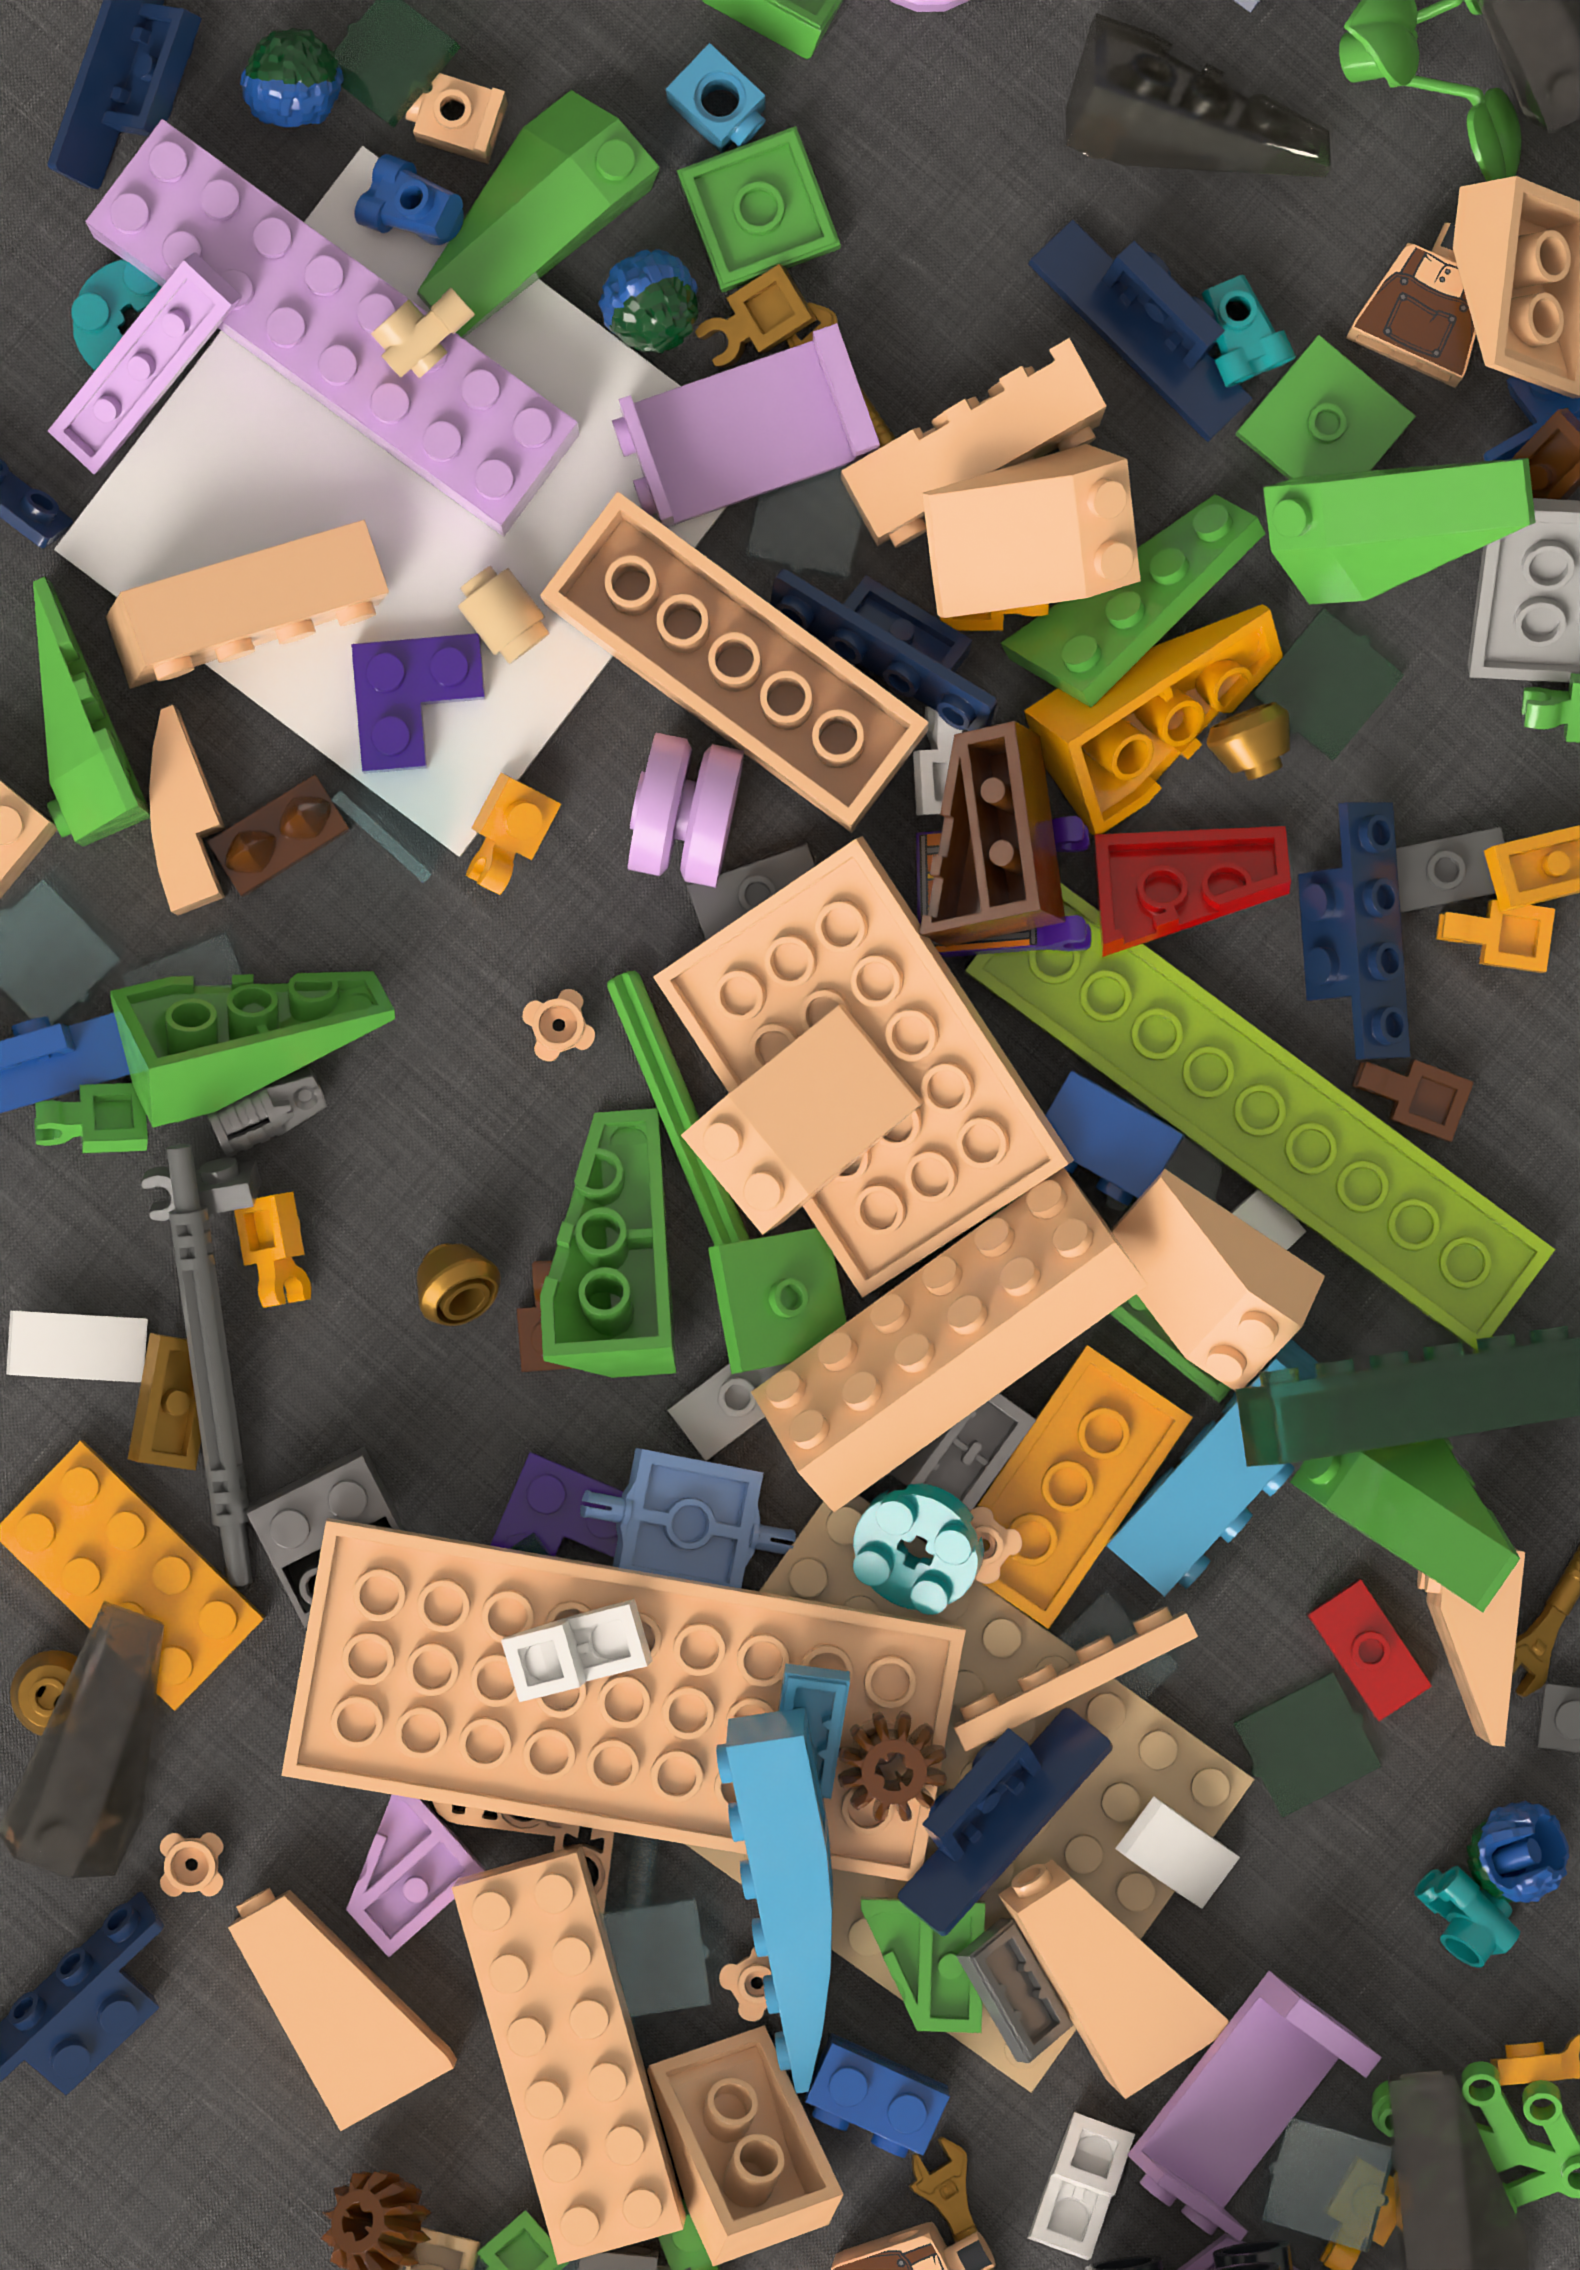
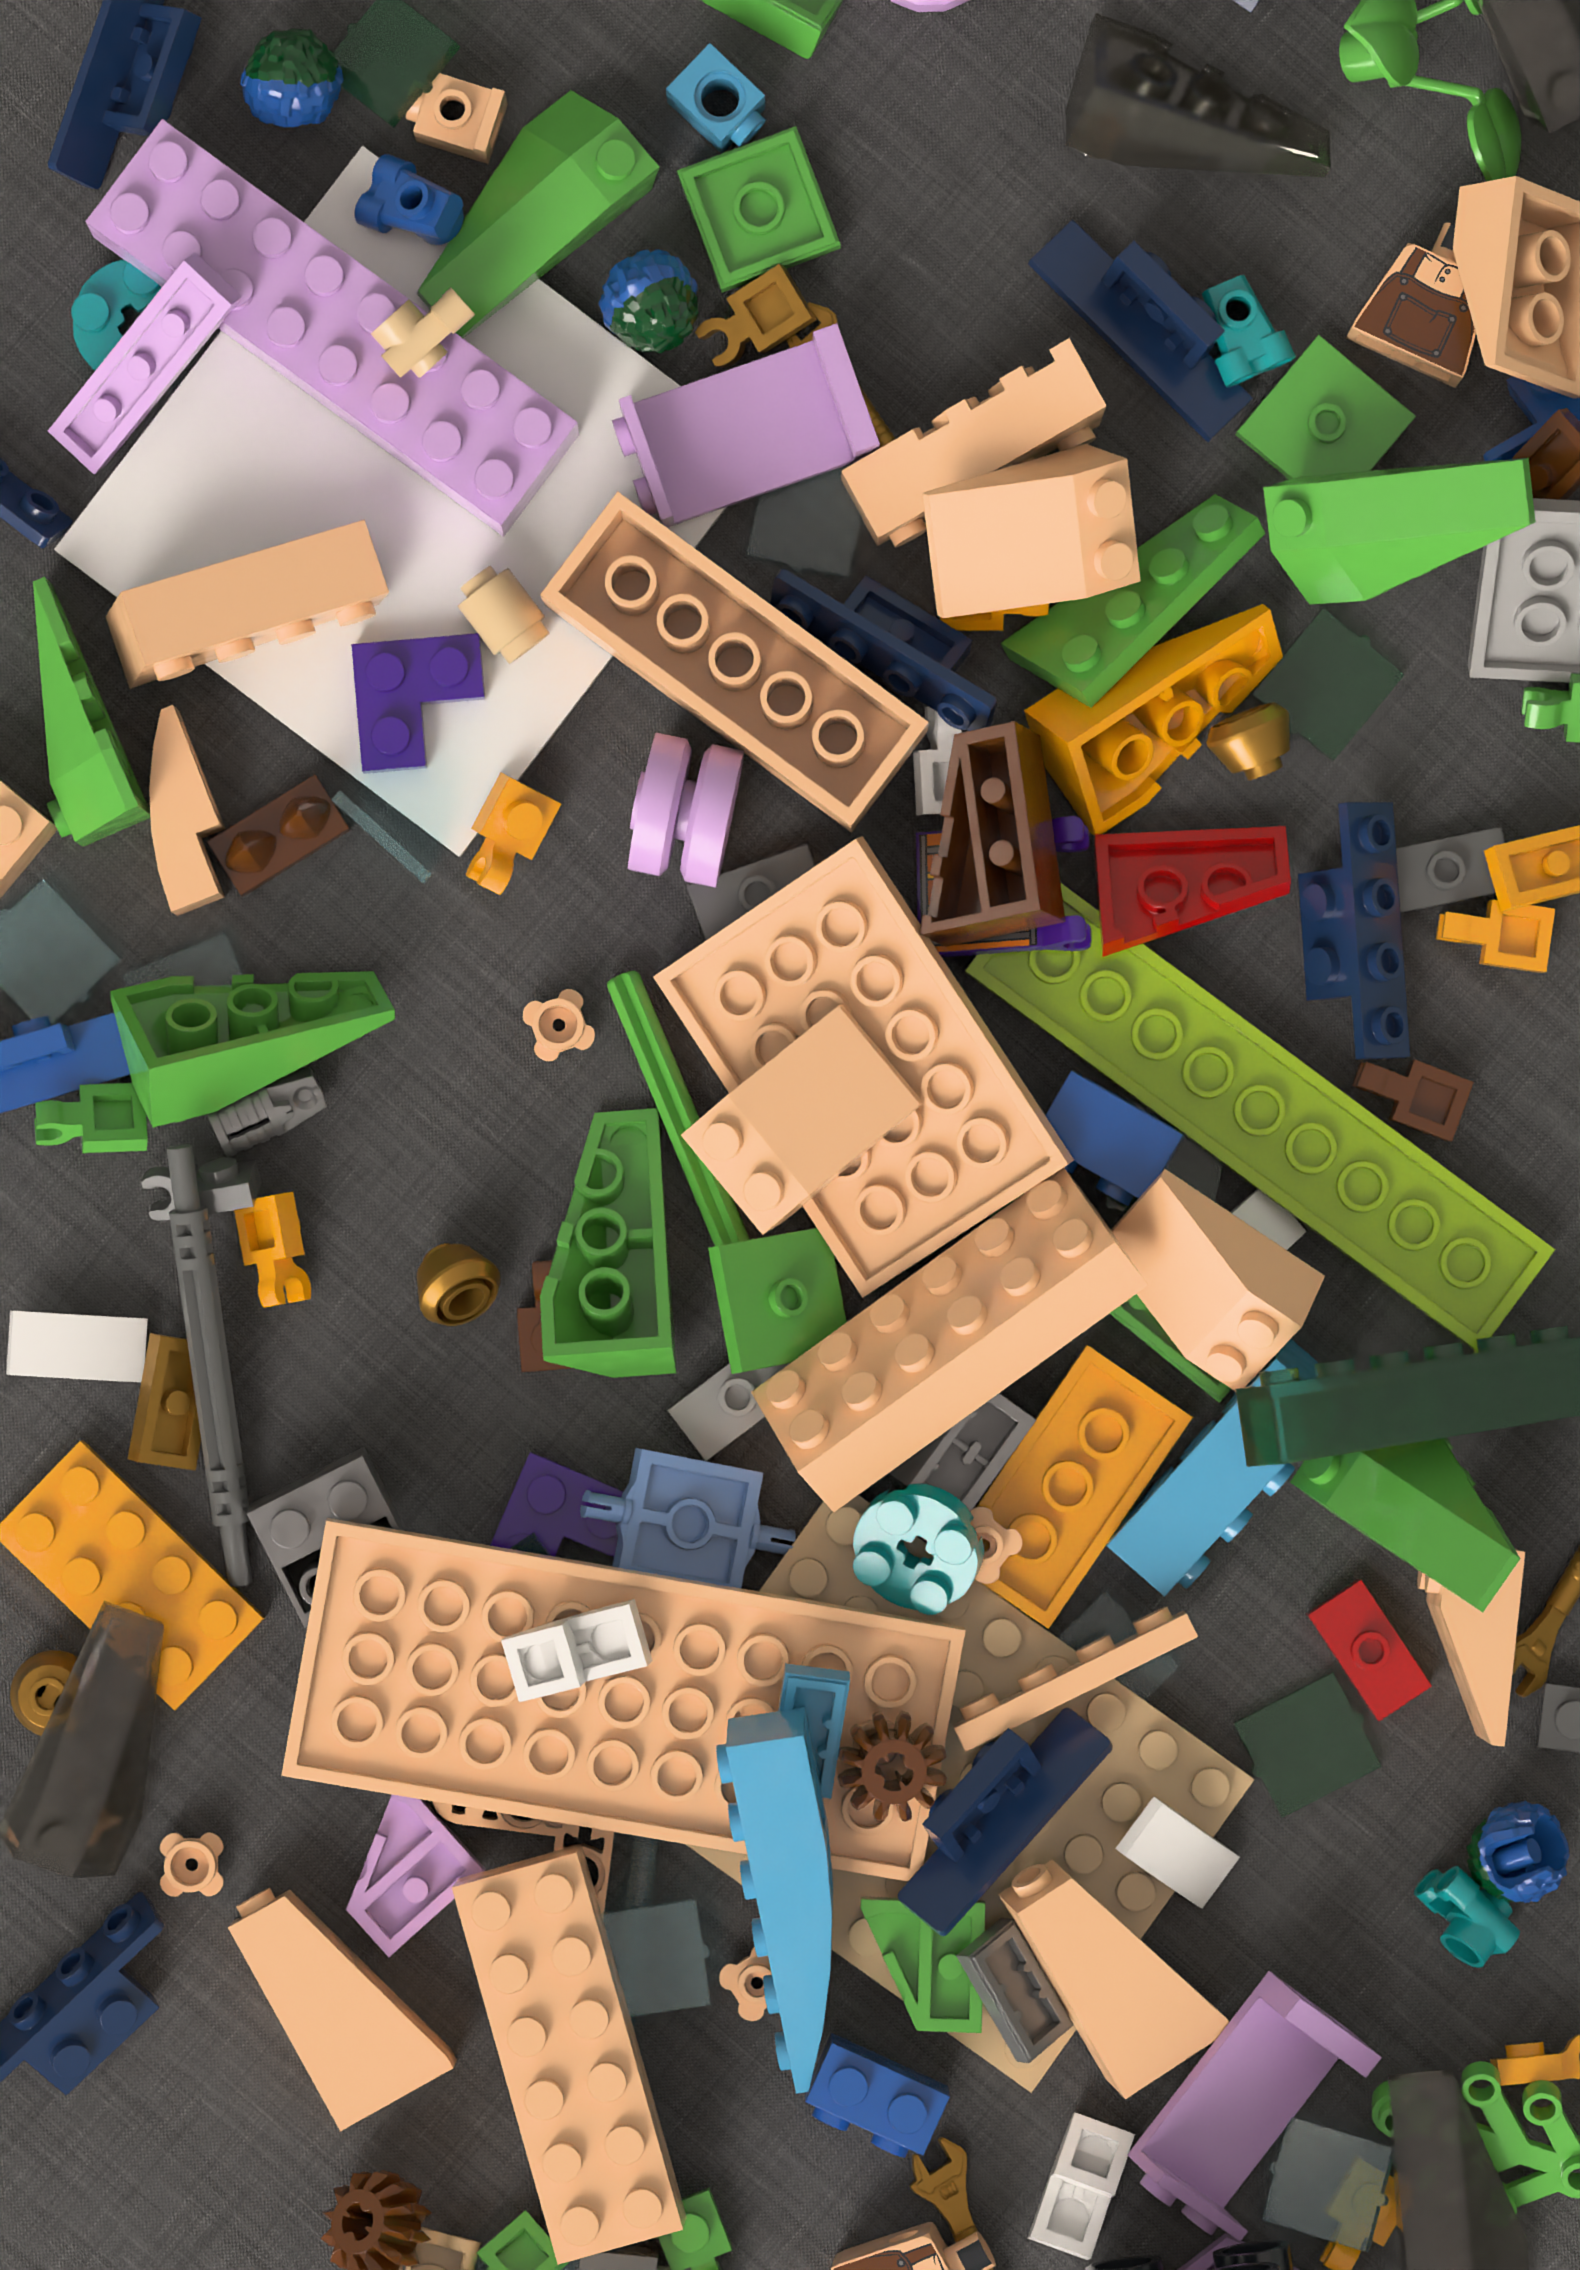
light nougat slope [647,2025,844,2266] -> none

